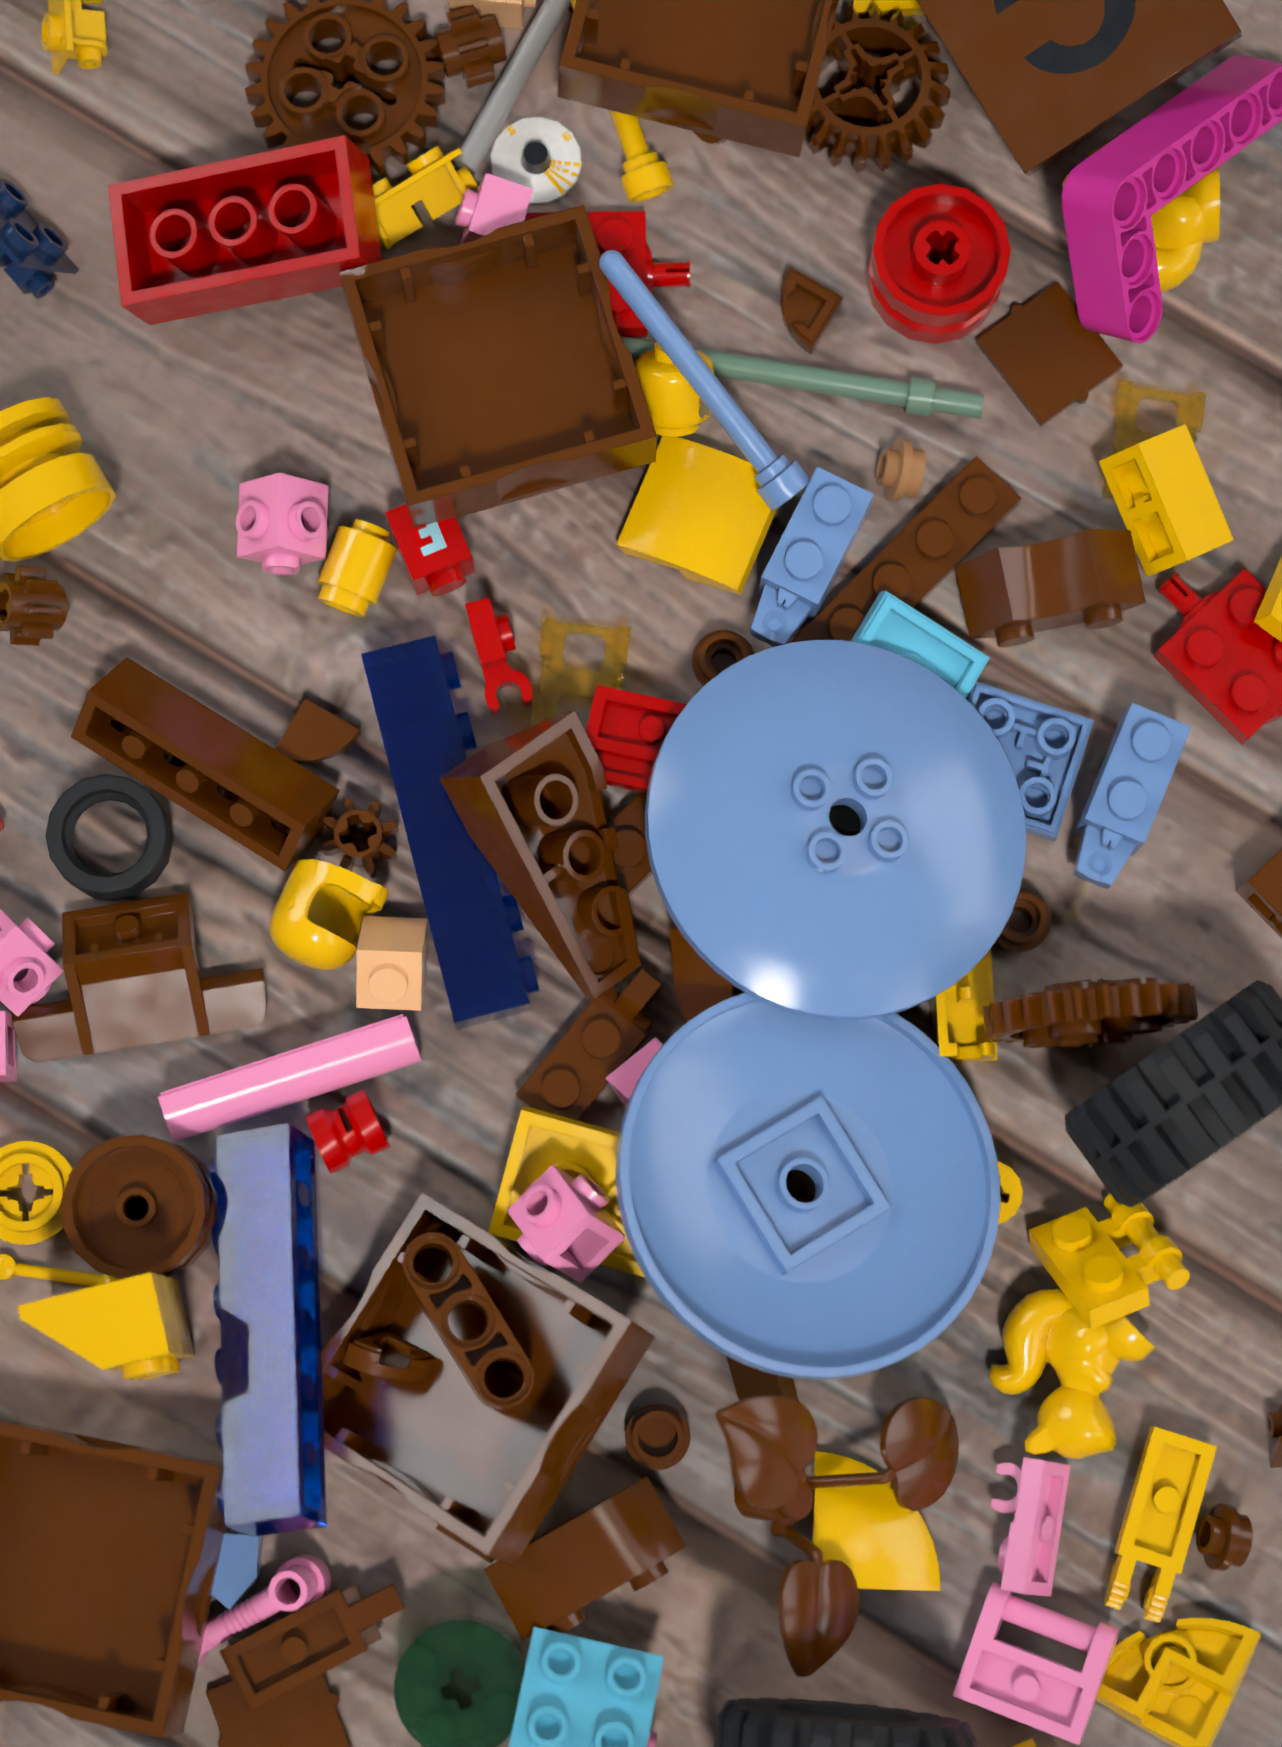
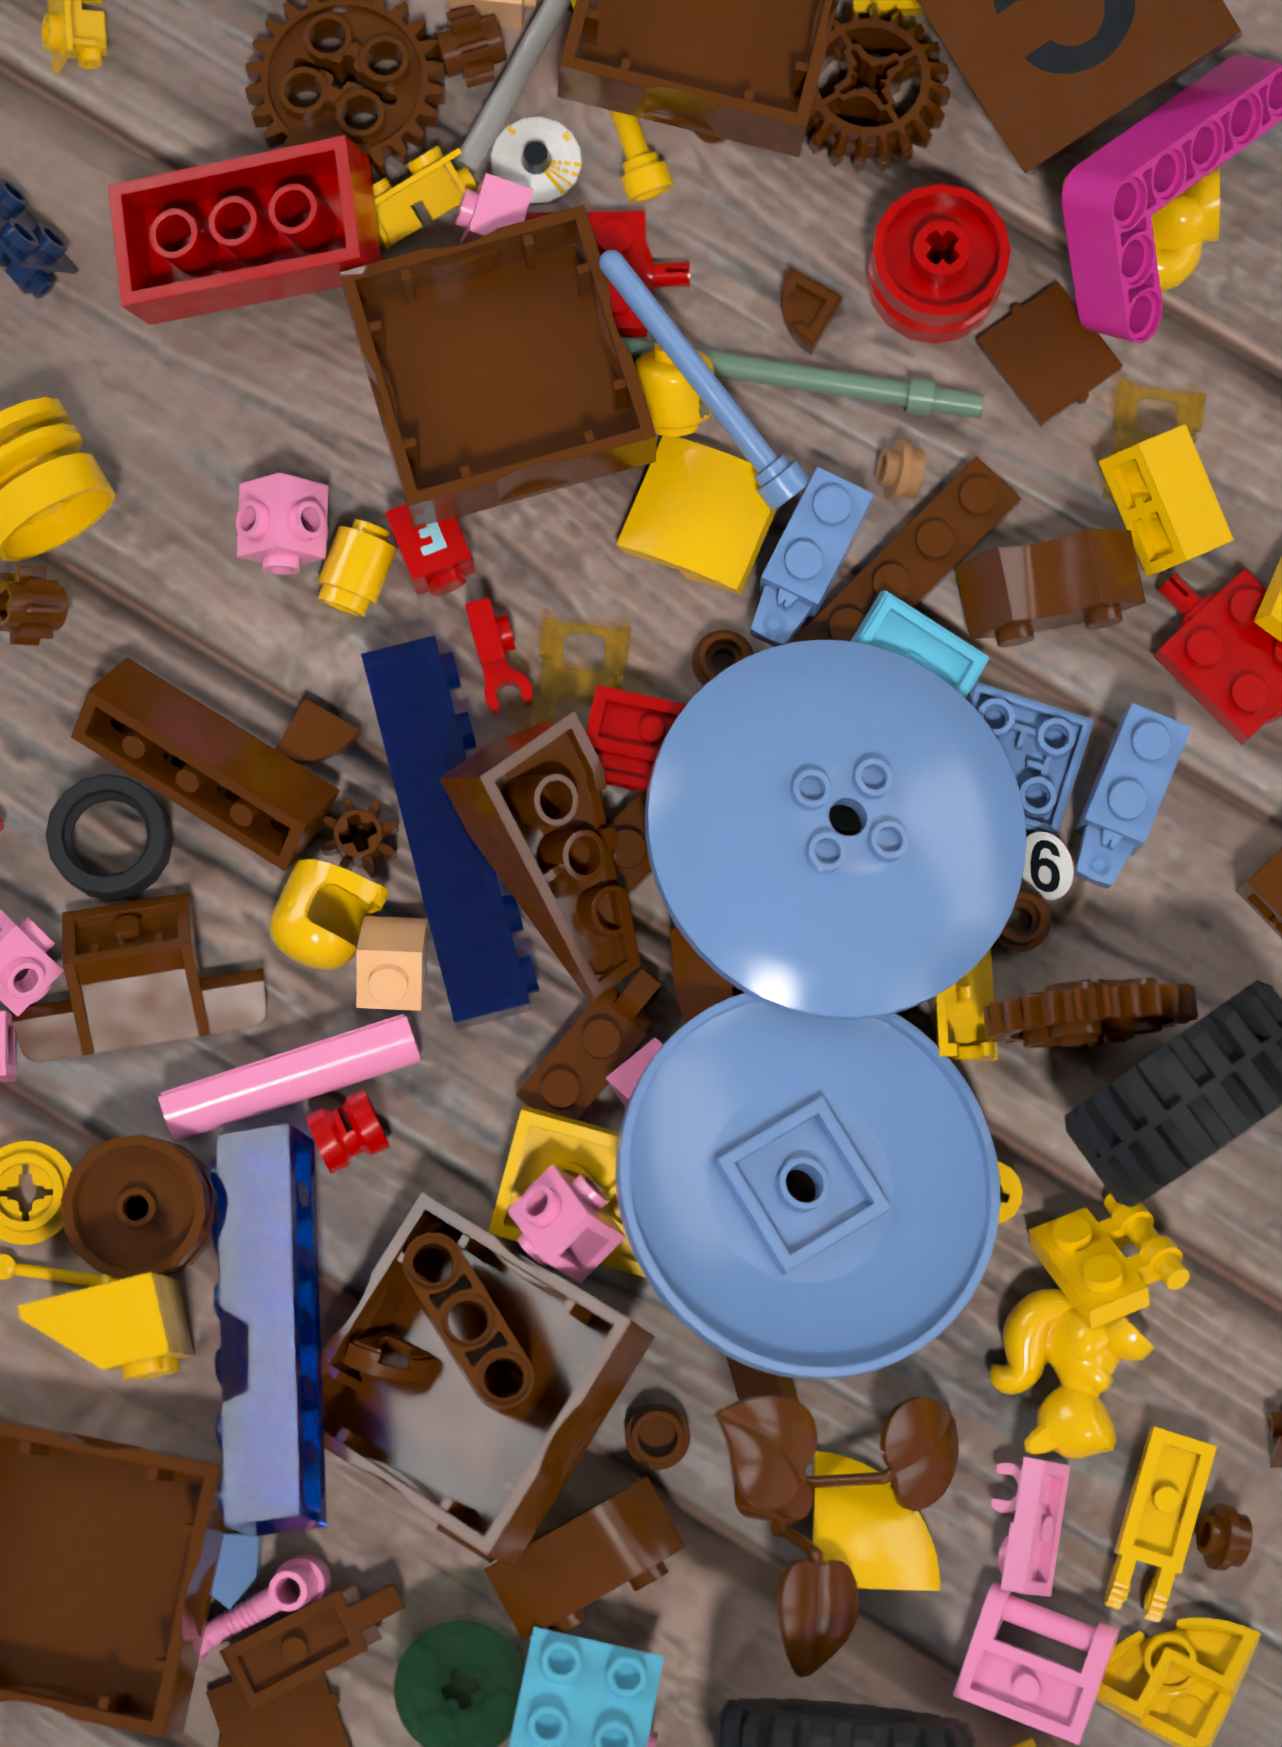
none -> white sticker [1022,832,1074,900]

